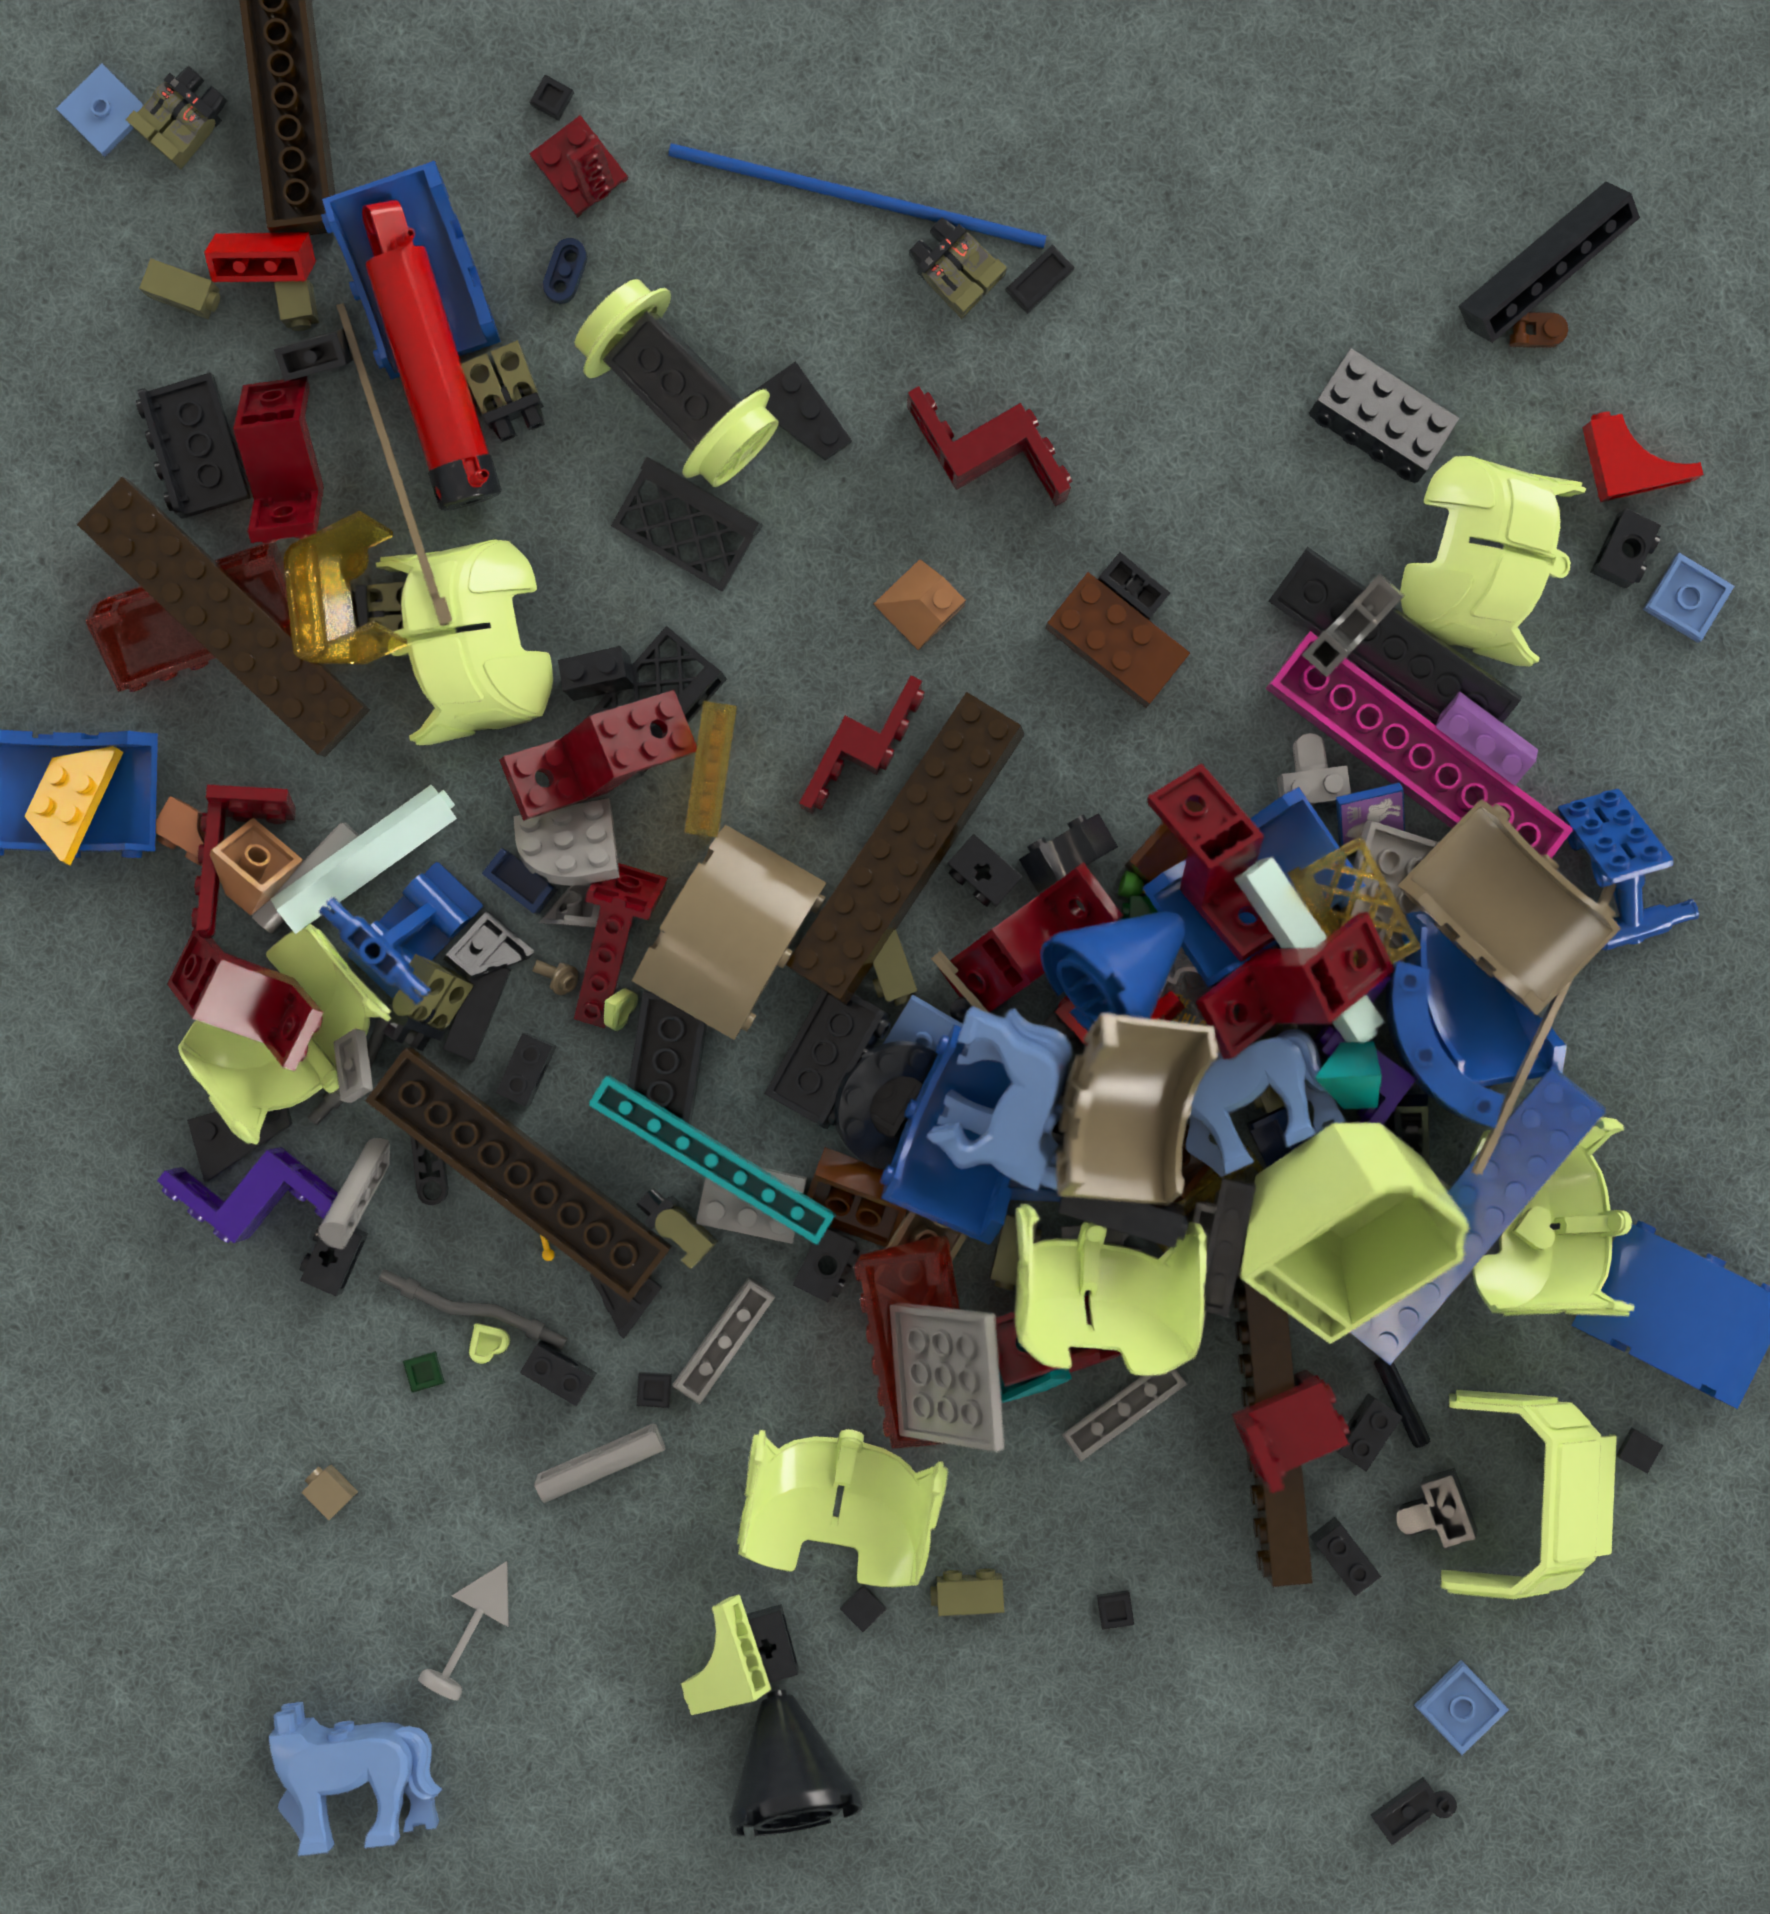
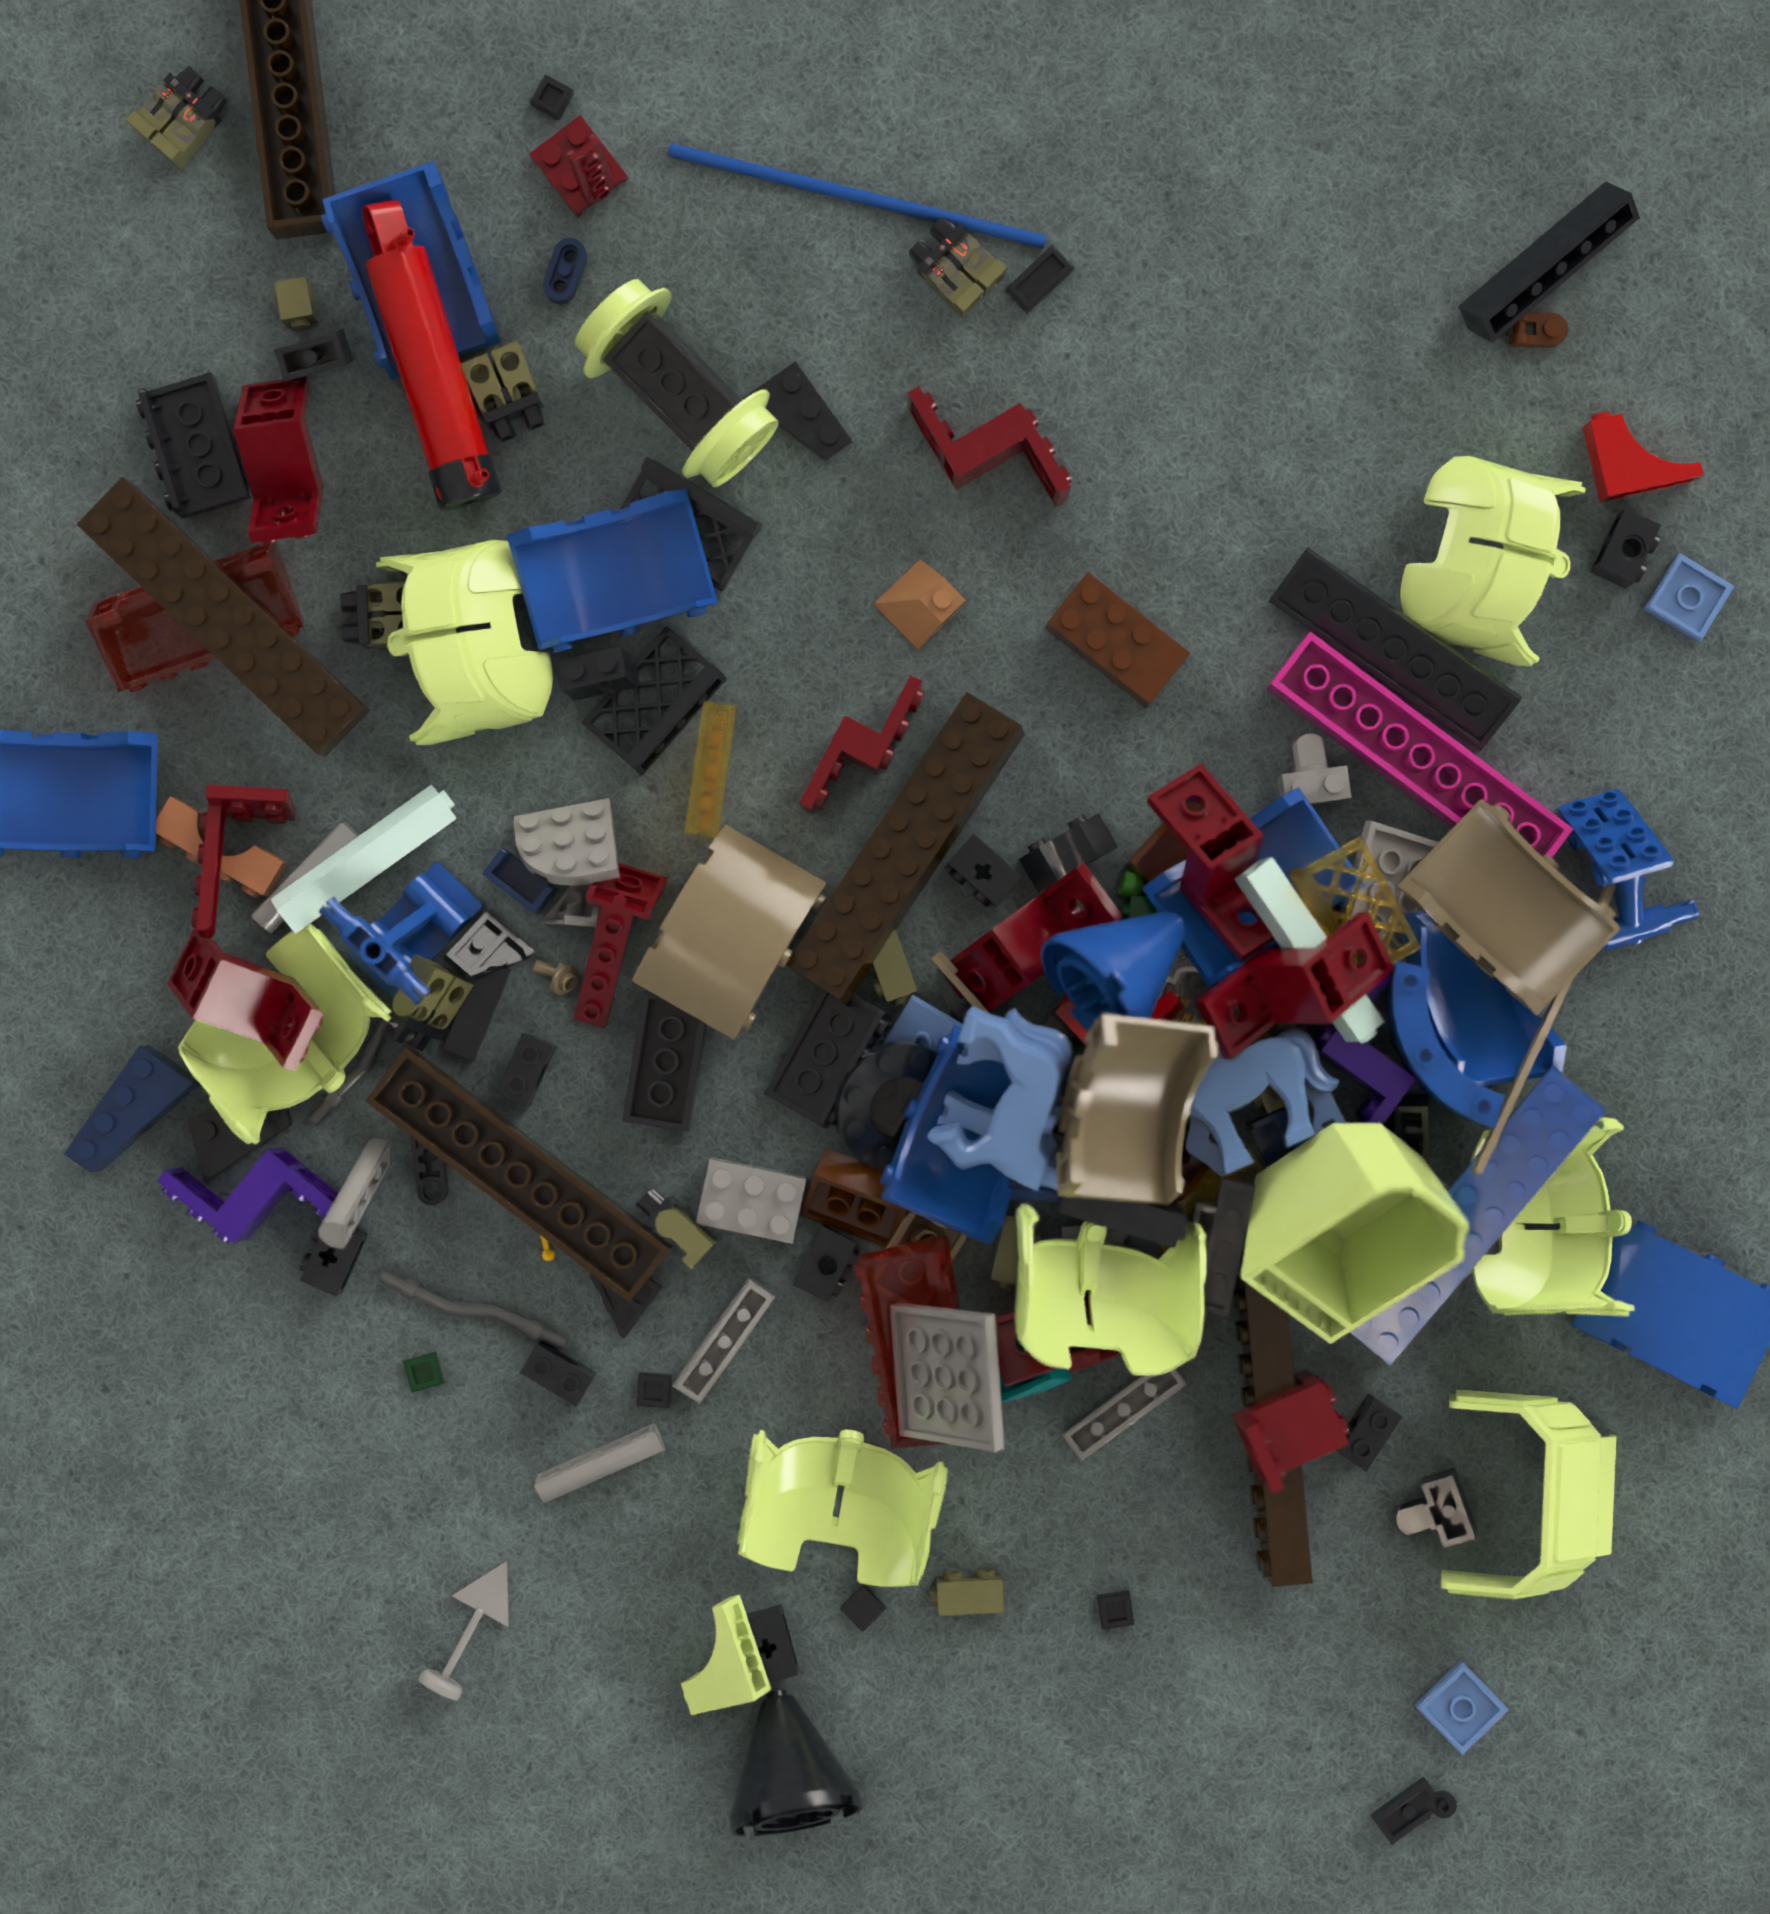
yellow wing [24,746,123,866] -> none
medium blue plate [56,63,144,157] -> none
olive brick [139,258,220,320] -> none
red brick [204,232,316,282] -> none
medium nougat slope [210,818,303,916] -> none
medium blue piece [269,1702,442,1856] -> none
clear yellow windscreen [283,511,408,664] -> none
dark tan brick [301,1464,358,1520] -> none
light grey plate [333,1028,373,1103] -> none
dark tan piece [336,303,453,627] -> none
yellowish green tile [469,1323,510,1364] -> none
dark red bracket [499,690,699,821] -> none
teal brick [588,1075,835,1245] -> none
yellowish green tile [604,988,638,1031] -> none
black brick [1098,552,1170,620] -> none
dark grey arch [1302,573,1405,677] -> none
bracket [1309,348,1459,483] -> none
black brick [1309,1517,1382,1597] -> none
teal slope [1314,1041,1382,1109] -> none
tile [1336,783,1405,853] -> none
black axle [1374,1358,1430,1448] -> none
medium lavender brick [1436,691,1538,786] -> none
yellowish green tile [1512,1206,1555,1250] -> none
black tile [1616,1427,1663,1474] -> none
none -> dark blue wedge [64,1045,201,1173]
none -> blue panel [507,488,718,654]

